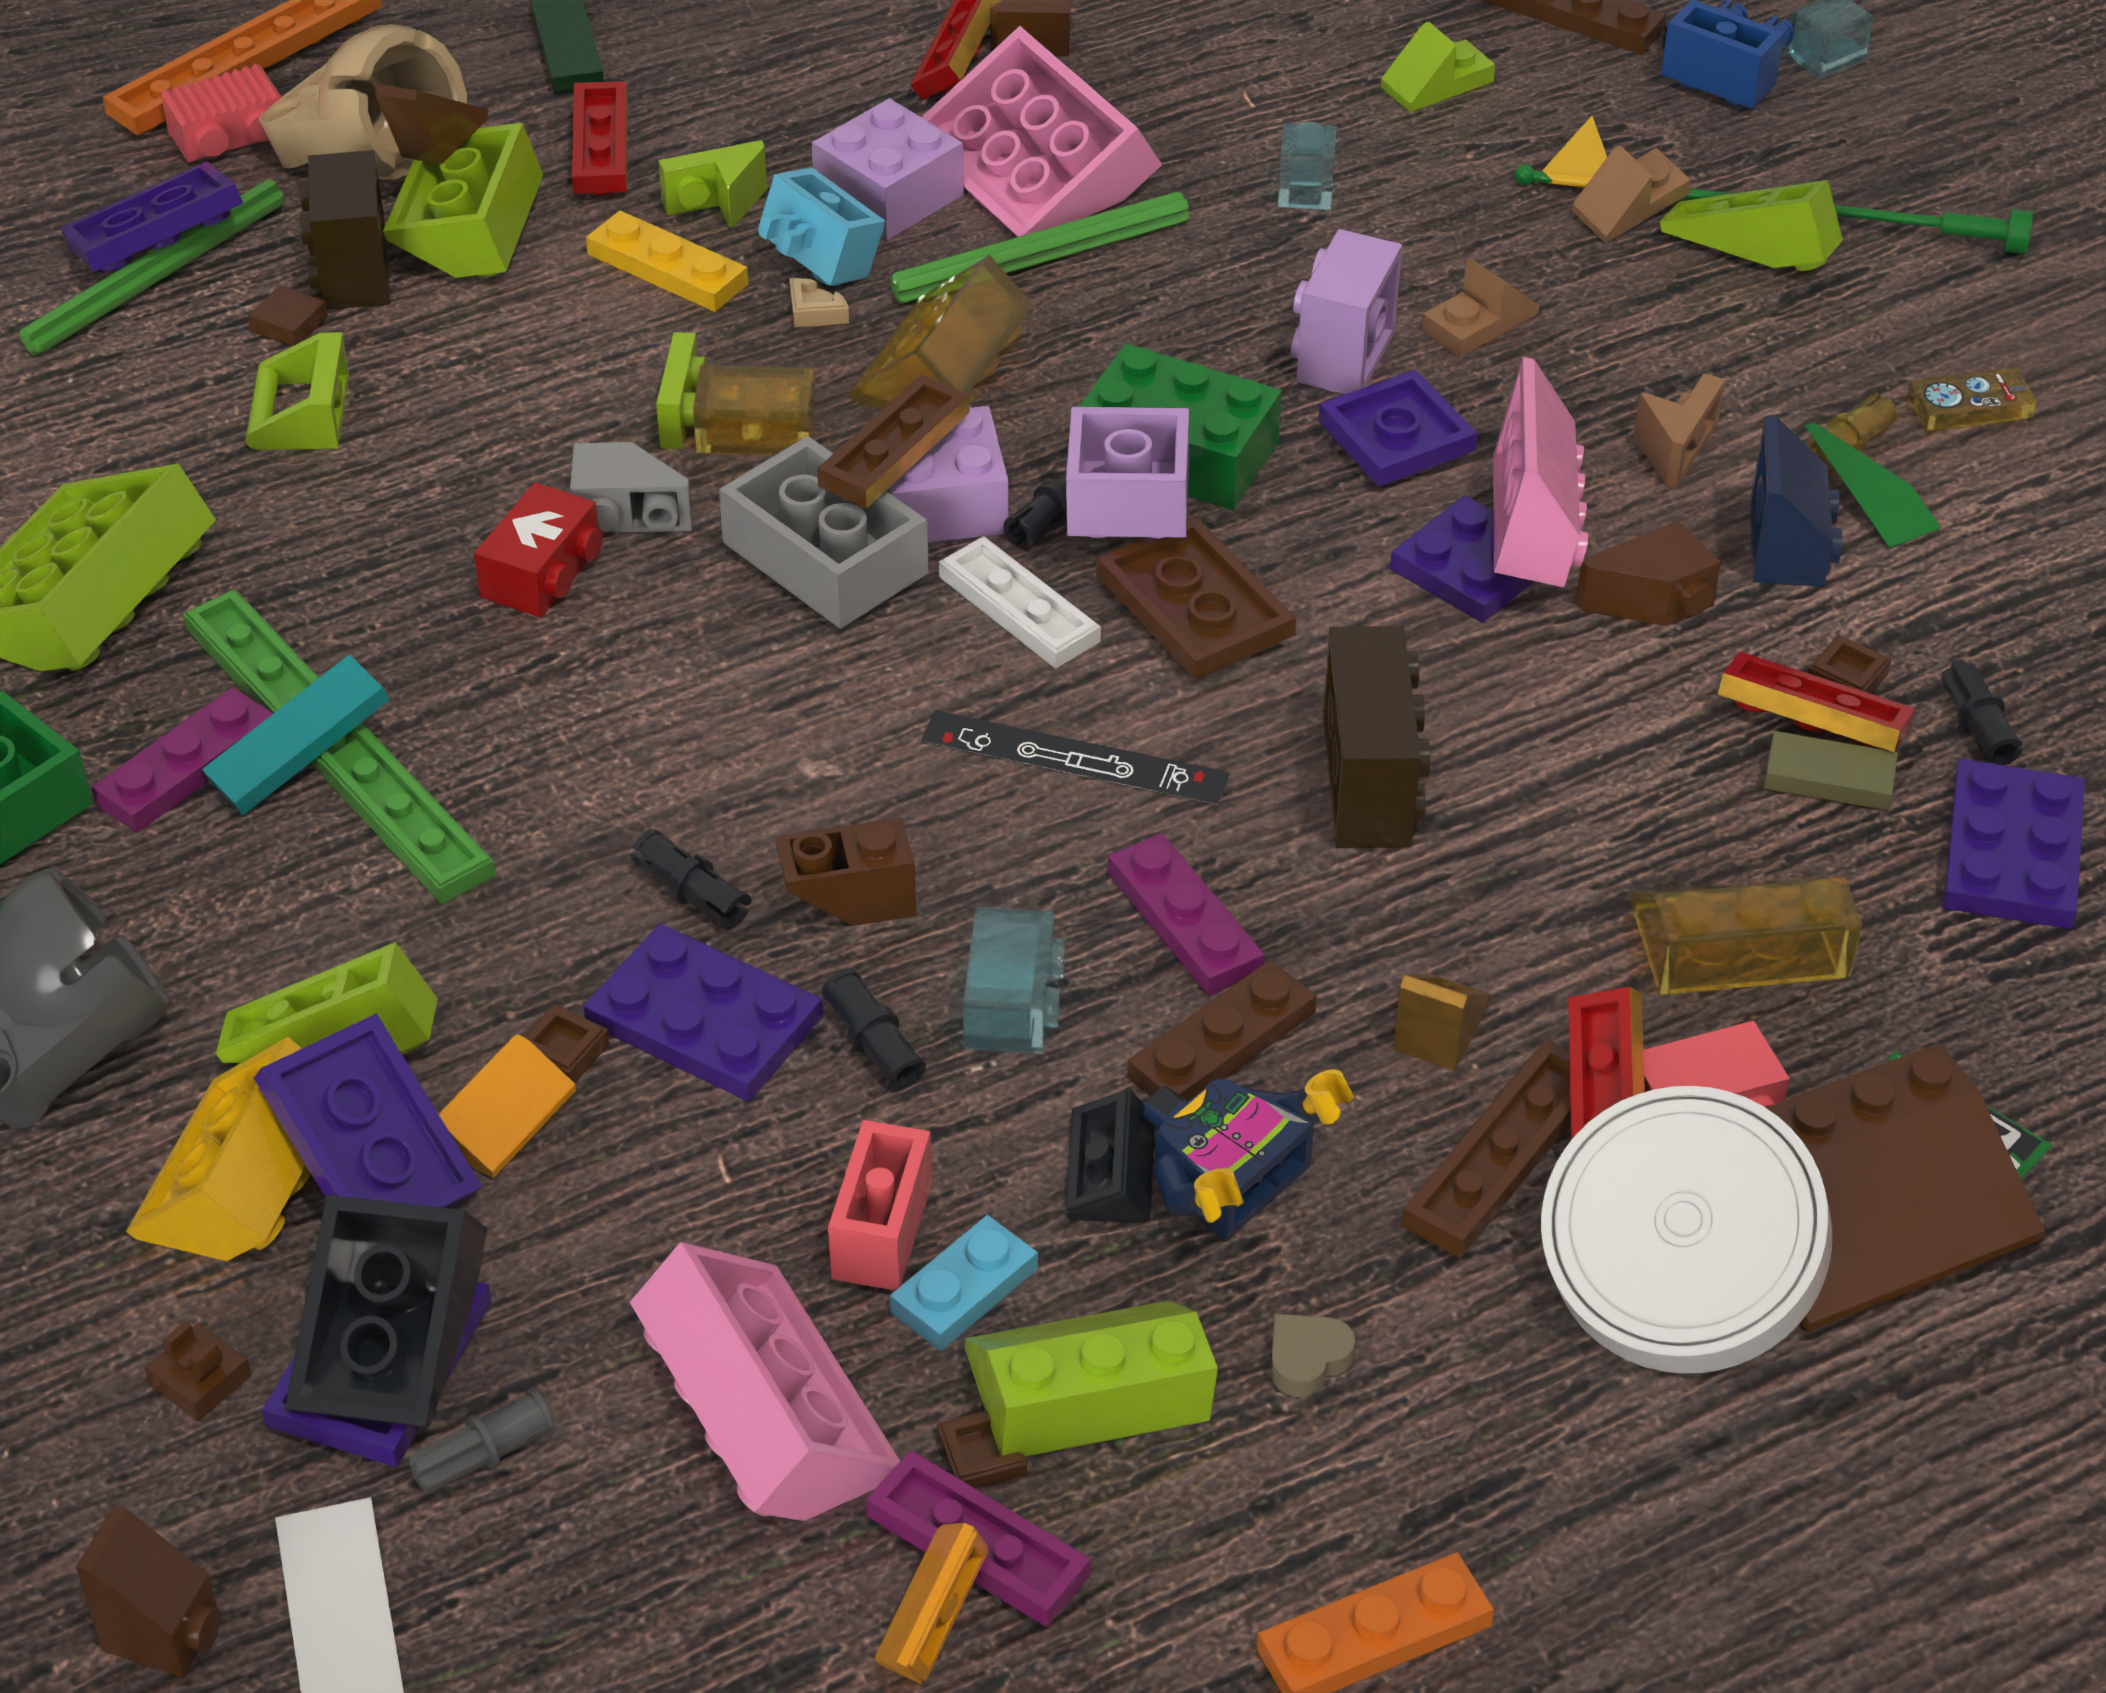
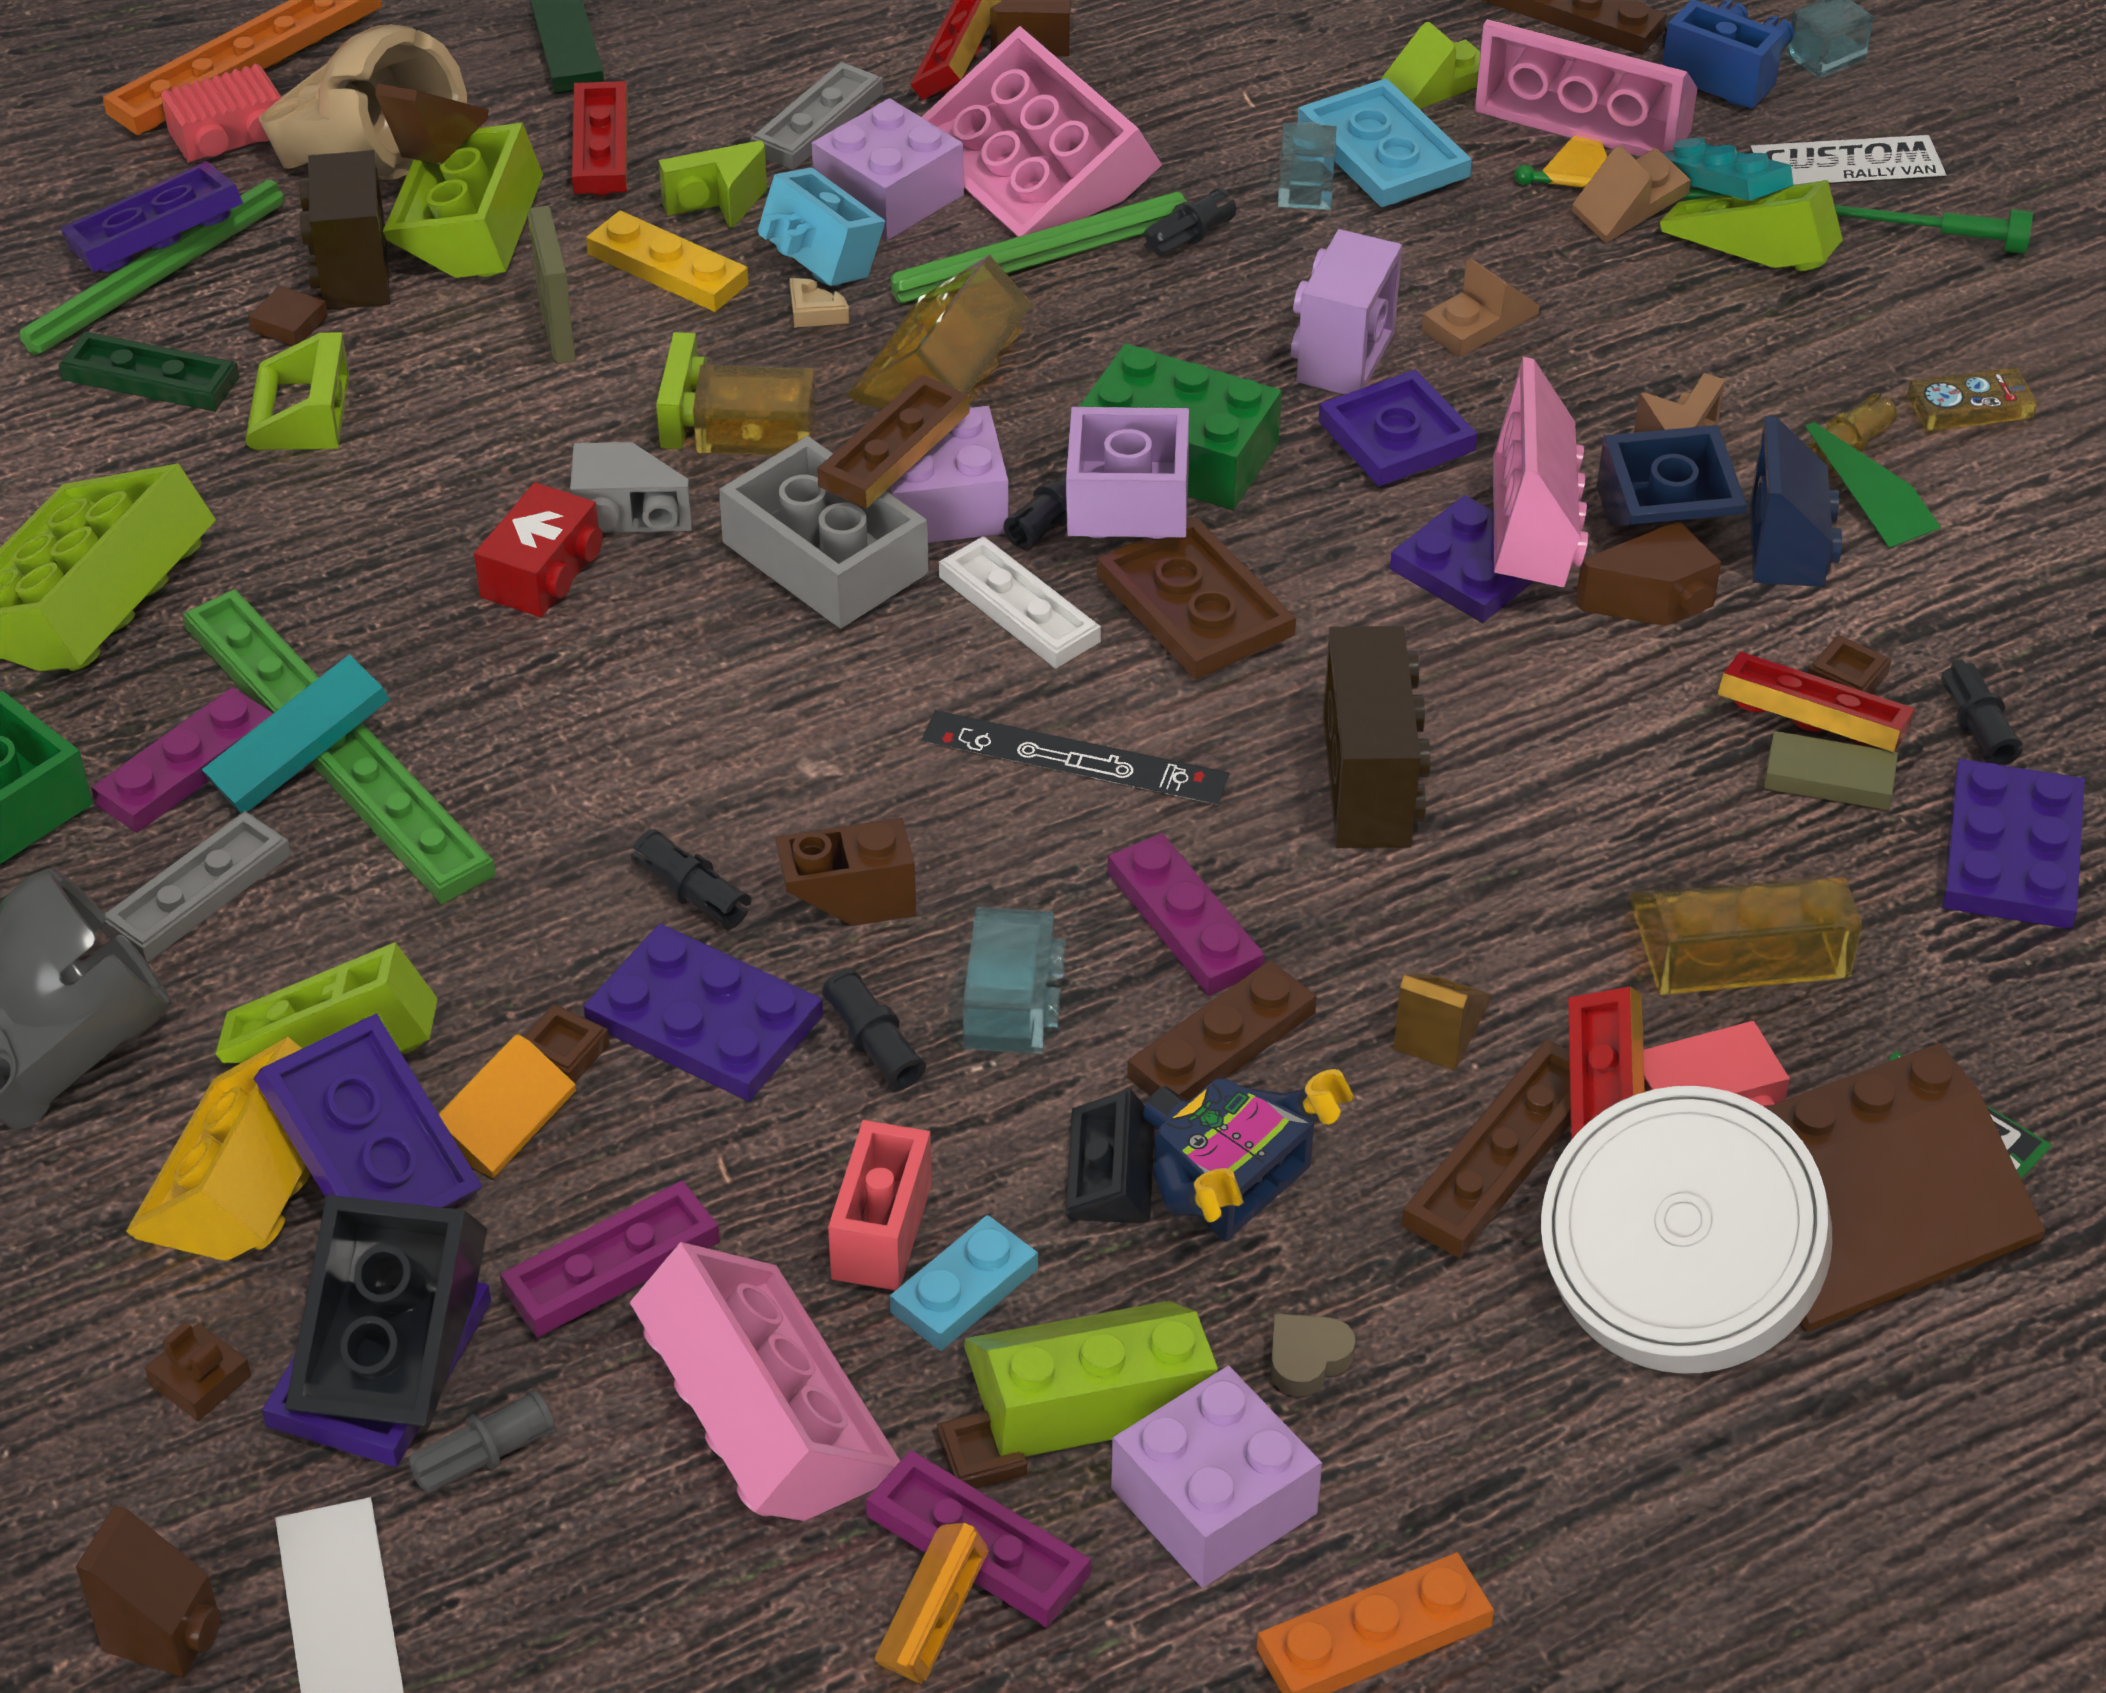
none -> dark green tile [59,331,240,412]
none -> light grey tile [102,811,291,963]
none -> magenta plate [500,1180,720,1338]
none -> olive tile [528,205,576,364]
none -> light grey tile [750,62,883,170]
none -> lavender brick [1111,1365,1322,1589]
none -> black axle [1143,188,1236,256]
none -> medium azure plate [1297,78,1472,208]
none -> bright pink slope [1475,19,1698,157]
none -> dark blue slope [1596,425,1747,526]
none -> teal plate [1663,138,1794,201]
none -> white sticker [1751,135,1947,185]

